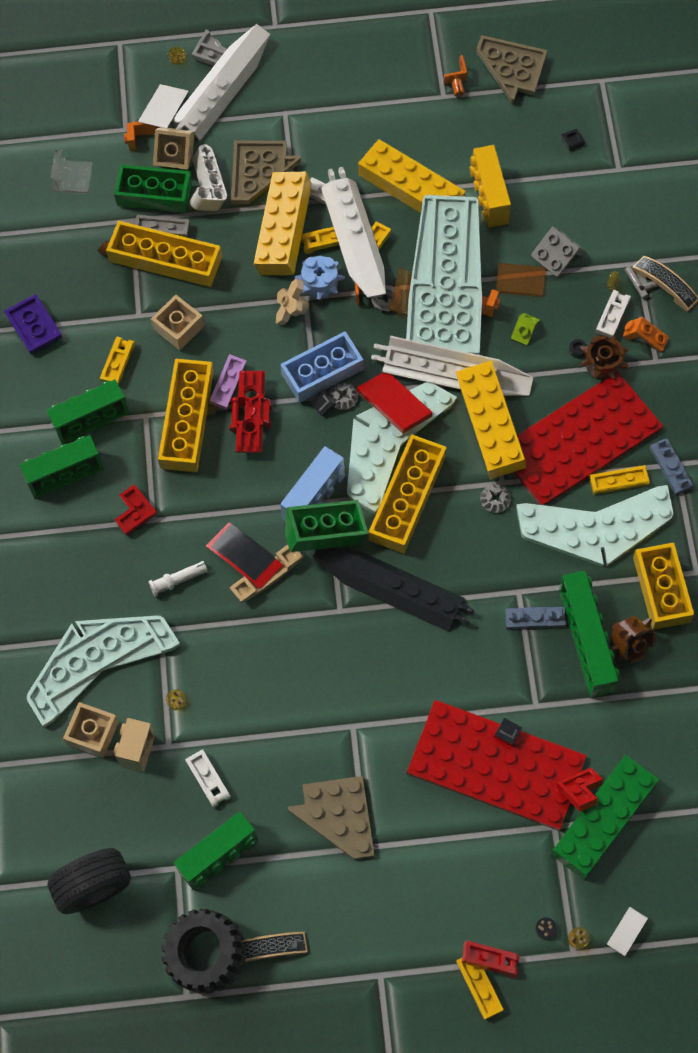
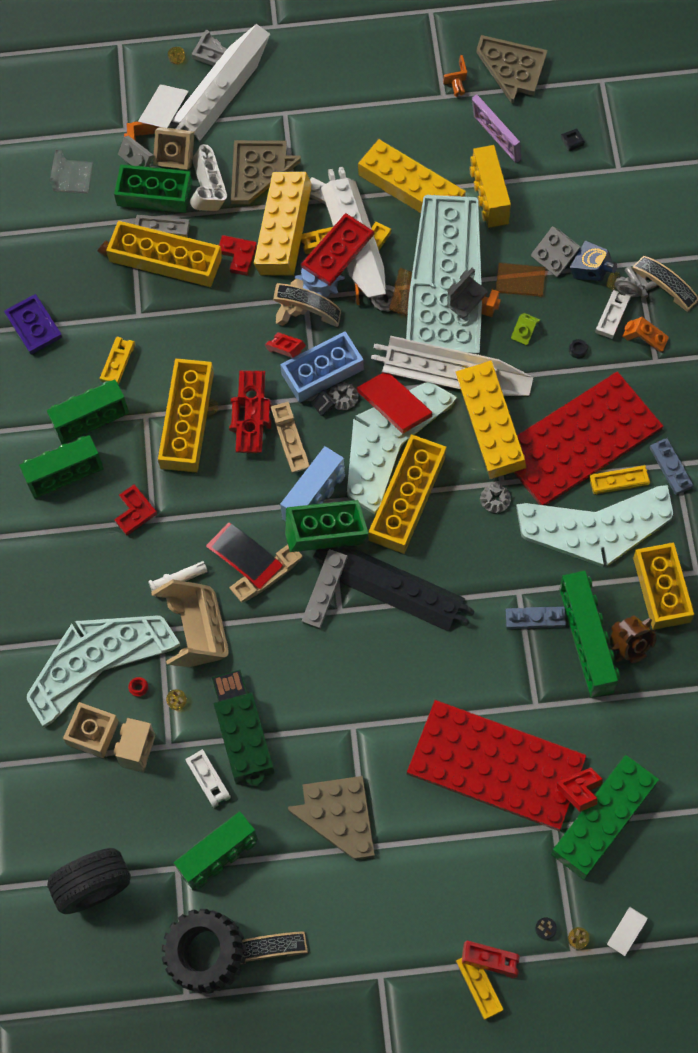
tan brick [151,295,205,350] -> none
lavender plate [209,354,246,410] -> none
black tile [494,718,522,746] -> none
reddish brown brick [580,336,629,380] -> none
none -> light grey bracket [118,136,154,168]
none -> red plate [128,677,149,697]
none -> tan windscreen [151,579,229,667]
none -> dark green piece [212,670,274,786]
none -> red plate [219,235,257,276]
none -> red plate [265,332,306,358]
none -> tan slope [271,401,310,473]
none -> slope [273,283,341,327]
none -> red tile [301,213,374,286]
none -> light grey plate [302,549,348,629]
none -> dark grey bracket [447,267,488,320]
none -> lavender tile [472,94,521,163]
none -> dark blue torso [570,241,617,281]
none -> light grey gear [614,277,643,297]

